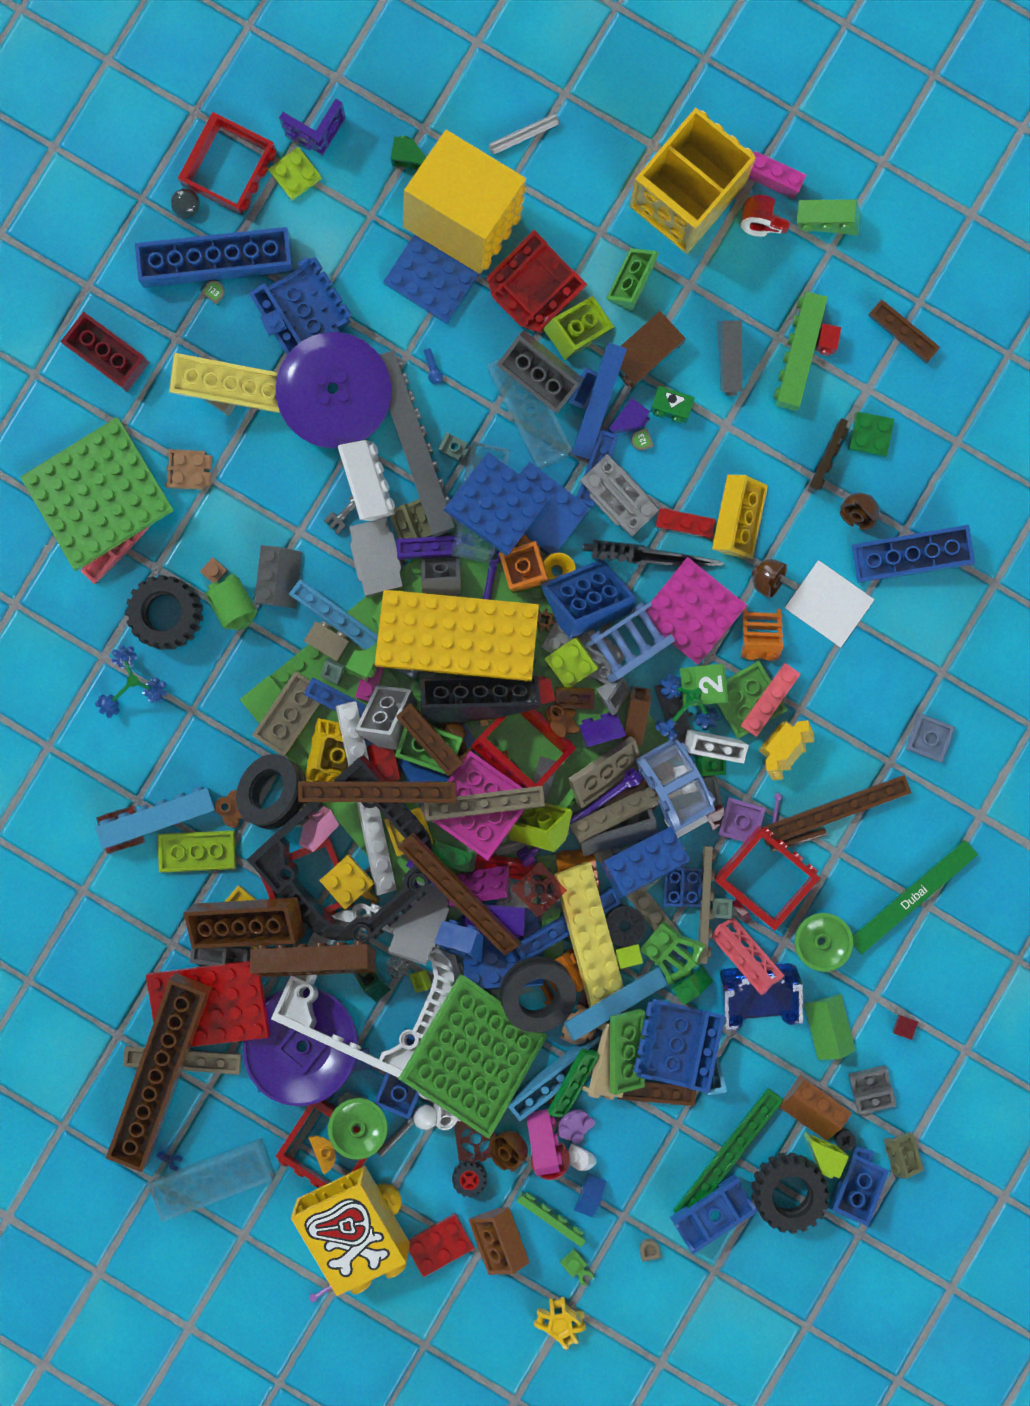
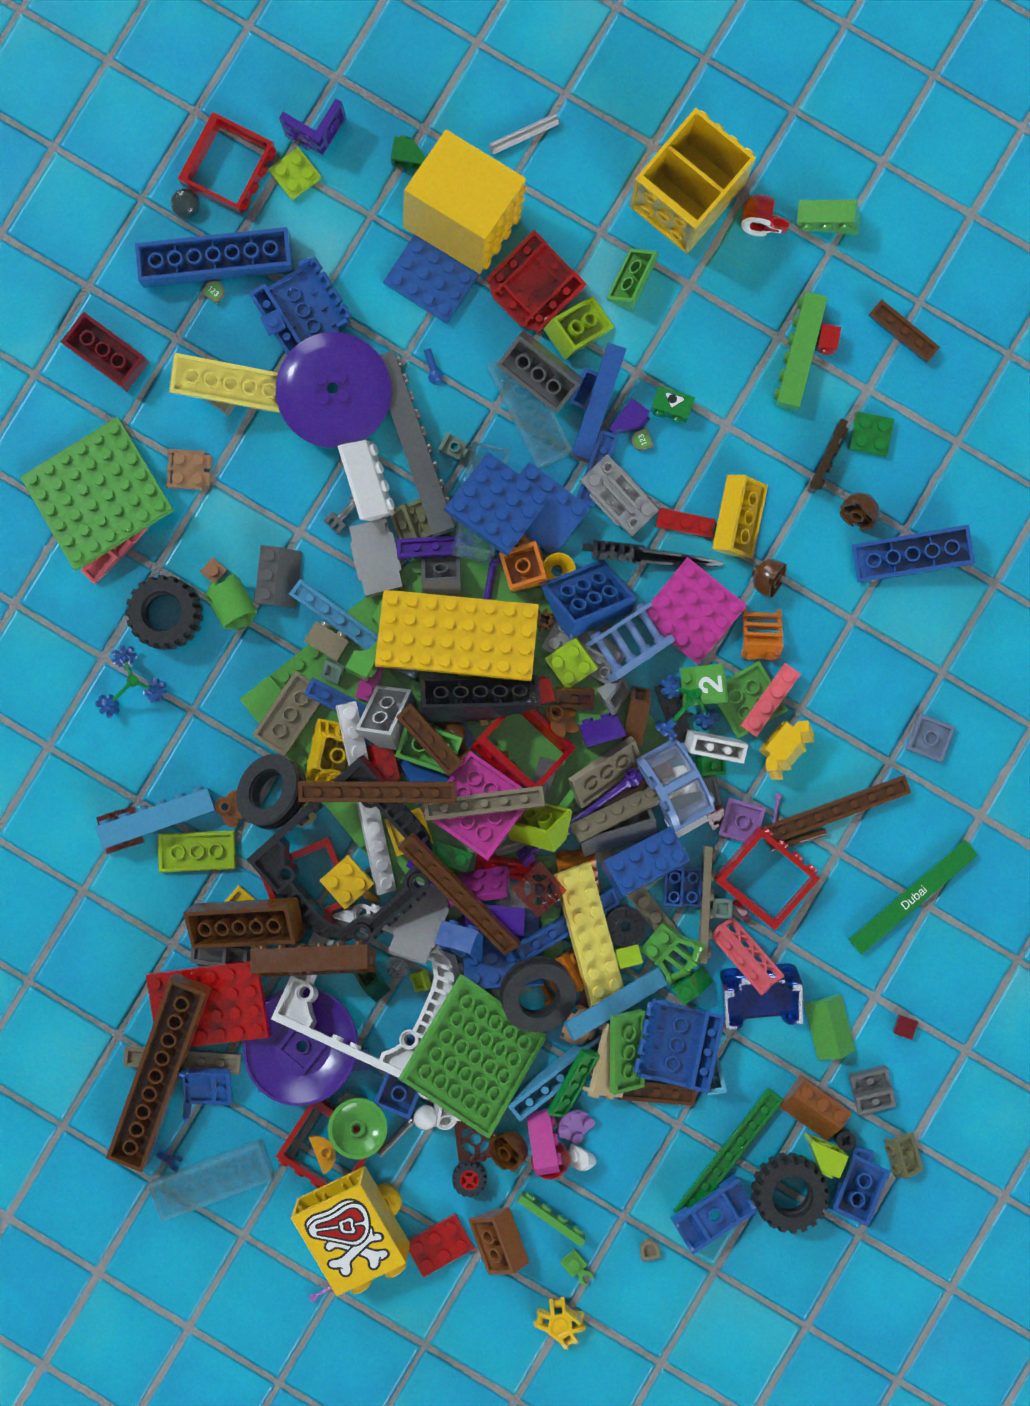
bright pink slope [299,807,339,852] -> none
blue slope [574,1173,606,1217] -> none
reddish brown panel [619,311,686,389] -> none
dark grey slope [717,320,742,396] -> none
dark pink brick [748,151,806,200] -> none
white piece [785,560,874,648] -> none
bright green dish [794,913,853,972] -> none
none -> blue piece [179,1068,233,1121]

